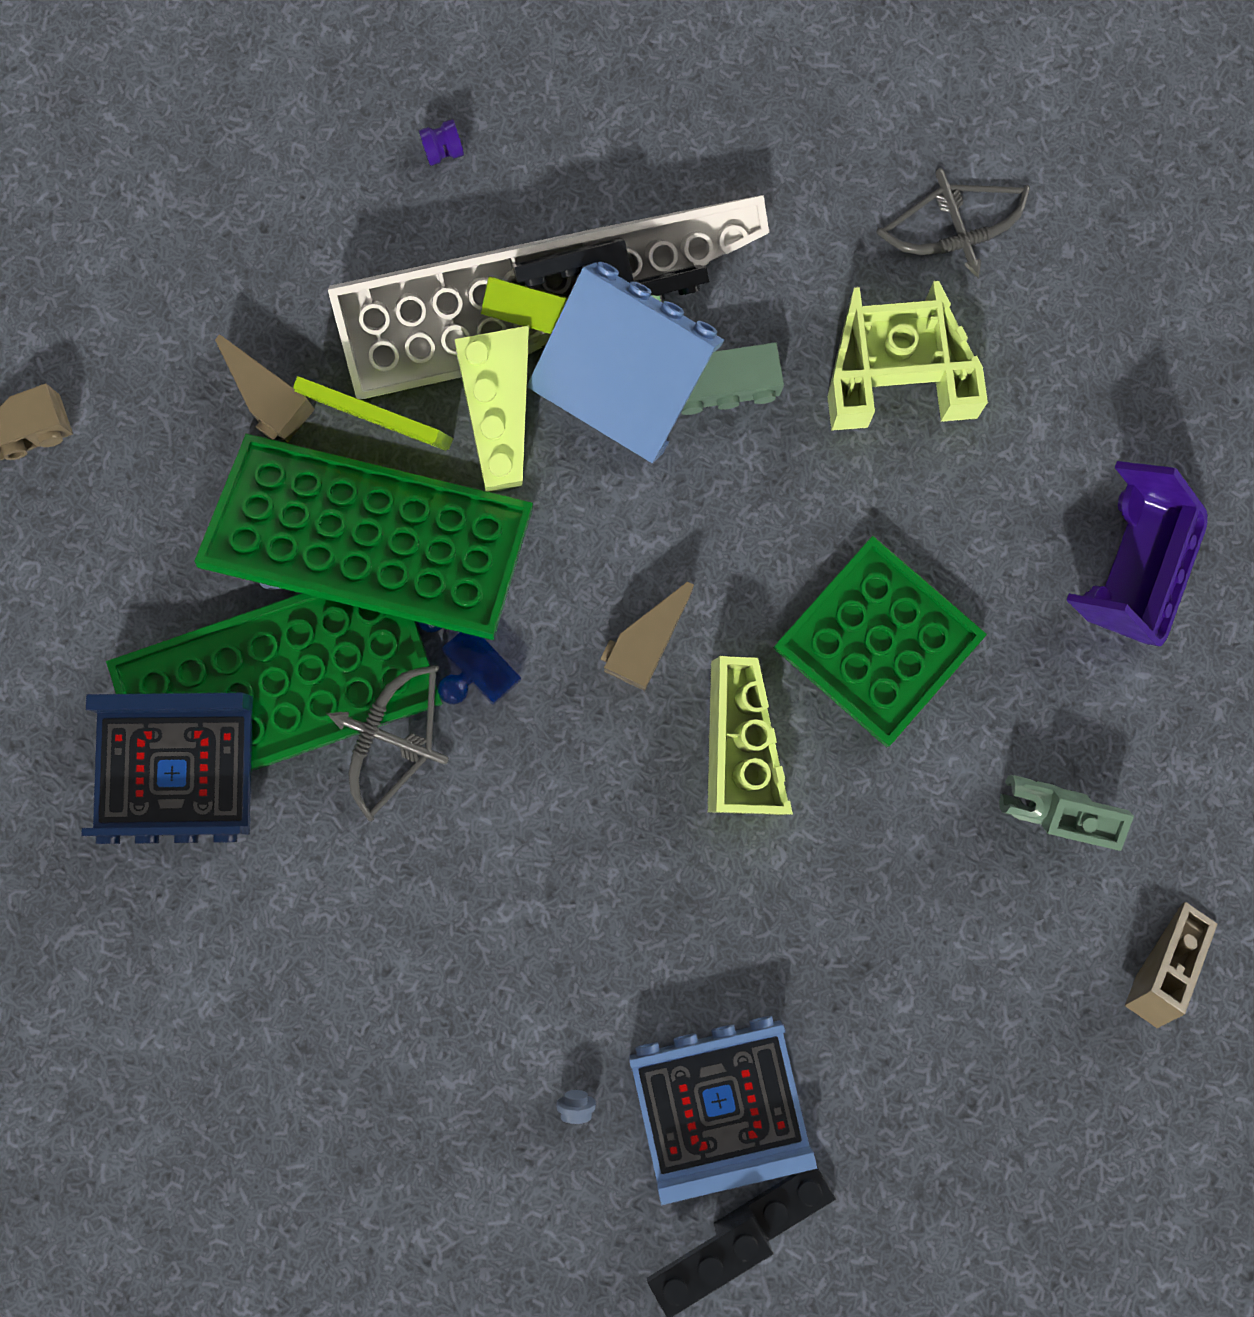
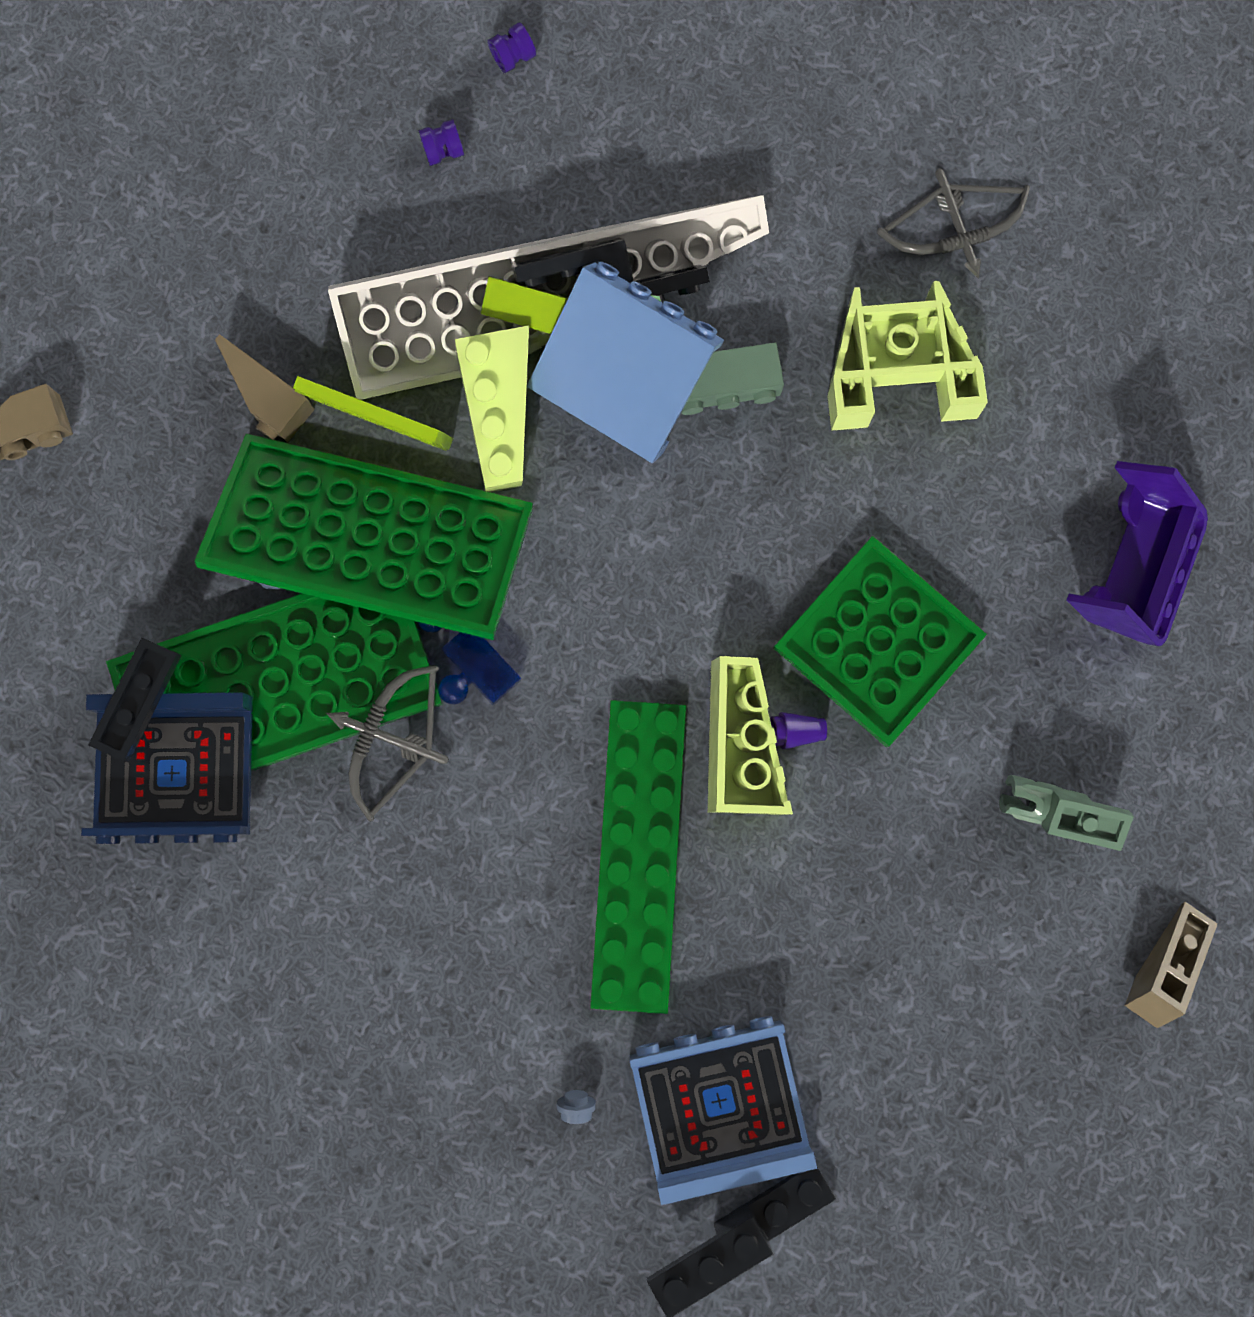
dark tan slope [601,582,694,691] -> none
none -> black plate [88,638,182,762]
none -> dark purple wheel [488,22,536,74]
none -> green plate [590,700,686,1014]
none -> dark purple cone [770,712,827,750]

